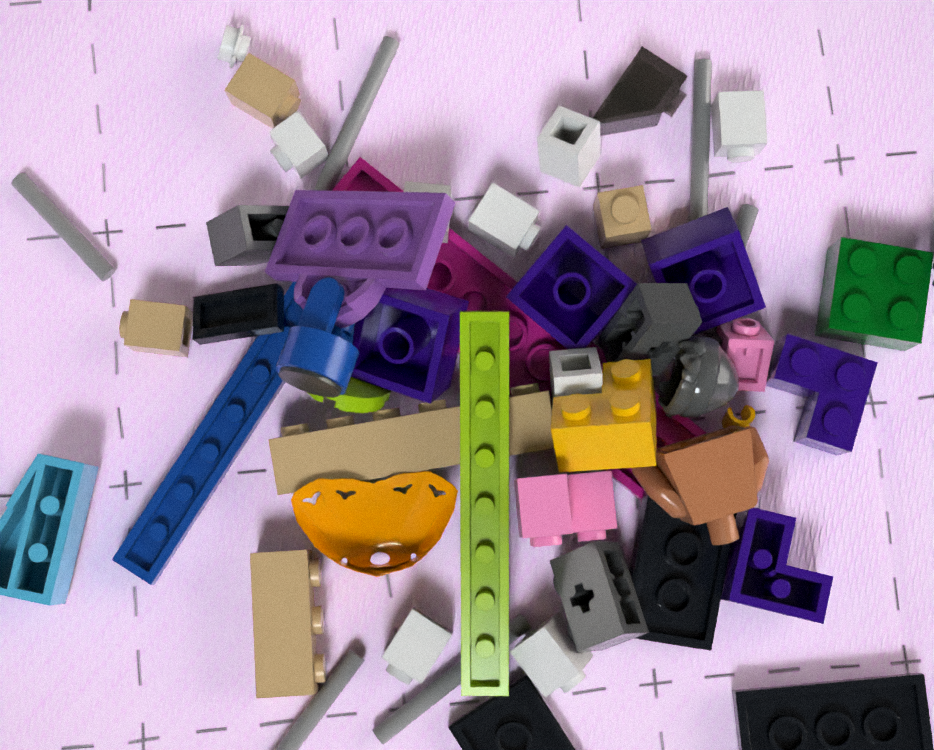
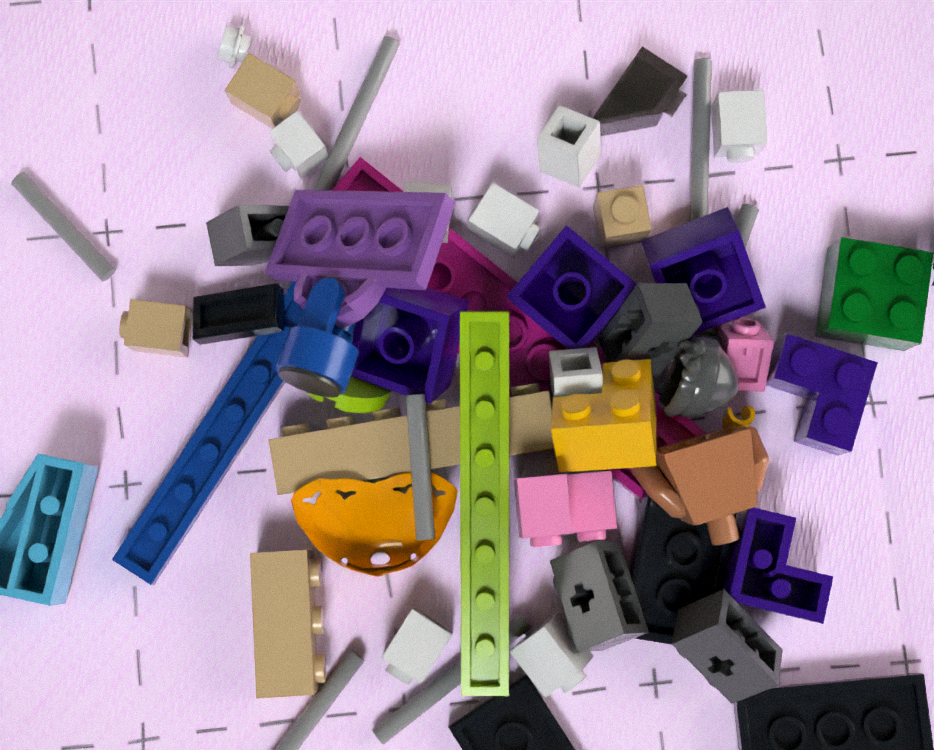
none -> light grey bar [406,394,435,540]
none -> dark grey brick [672,589,783,704]

